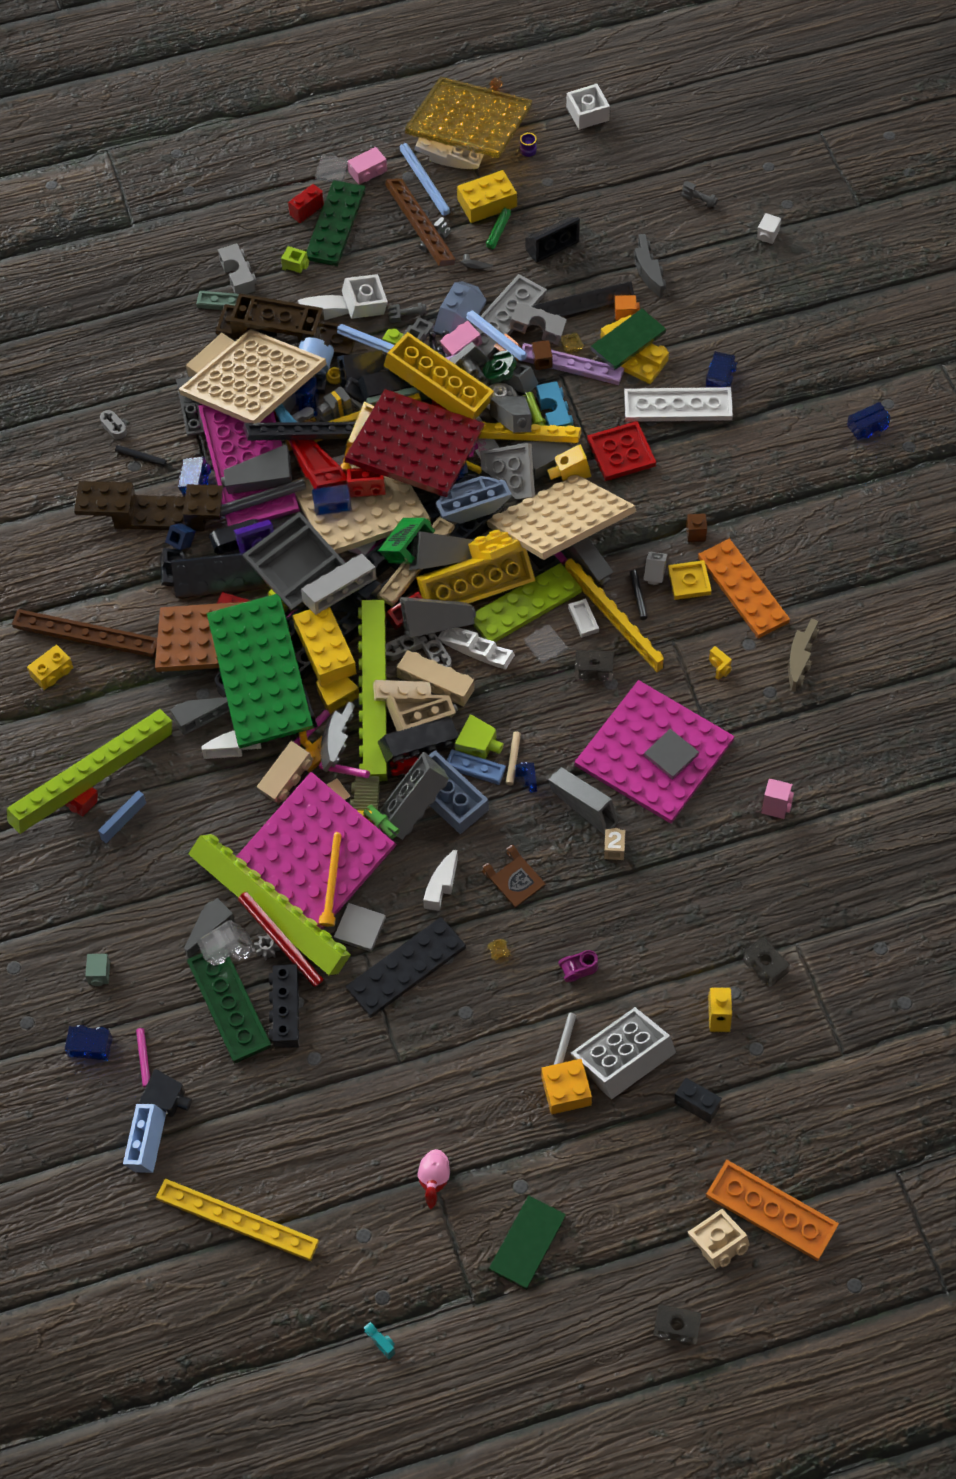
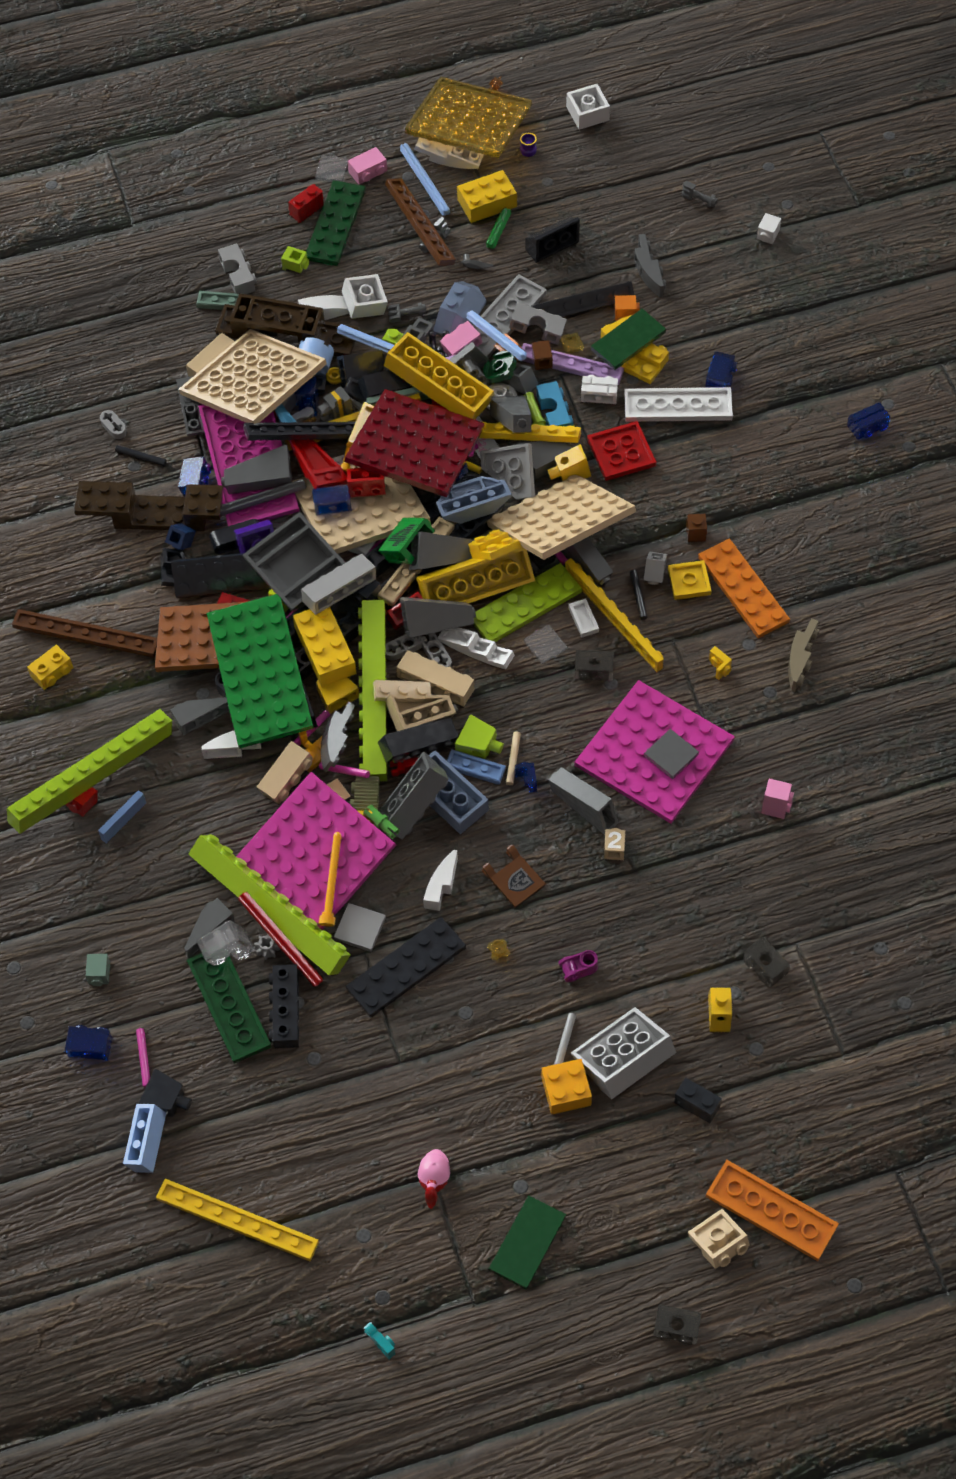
none -> white brick [581,375,618,404]

